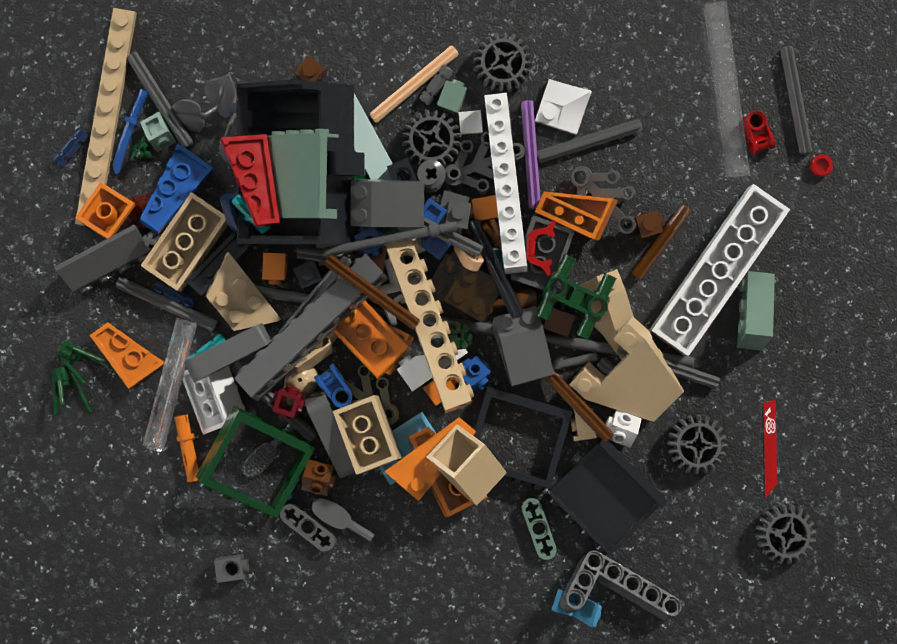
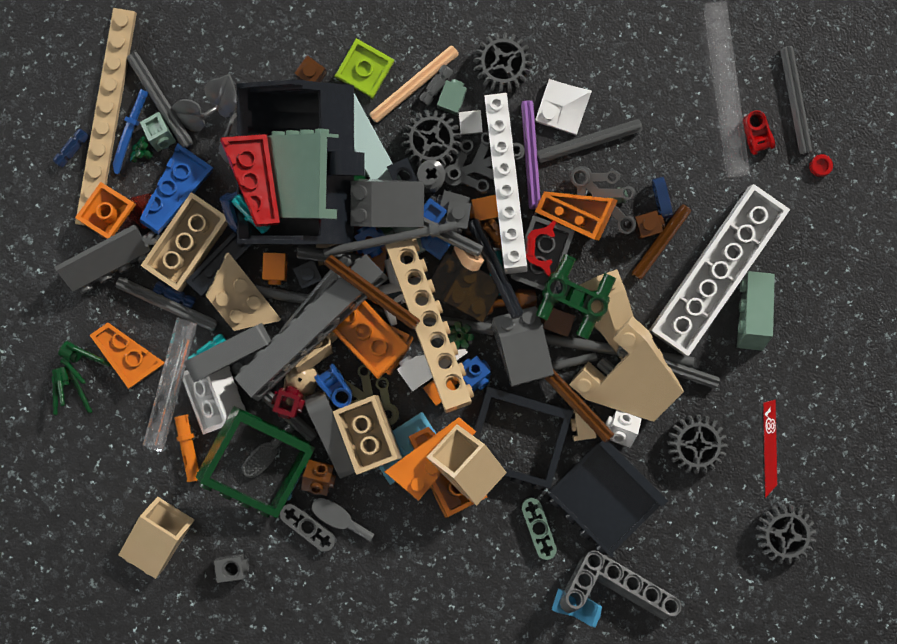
none -> tan slope [119,497,194,579]
none -> lime tile [335,38,395,99]
none -> dark blue beam [652,177,673,219]

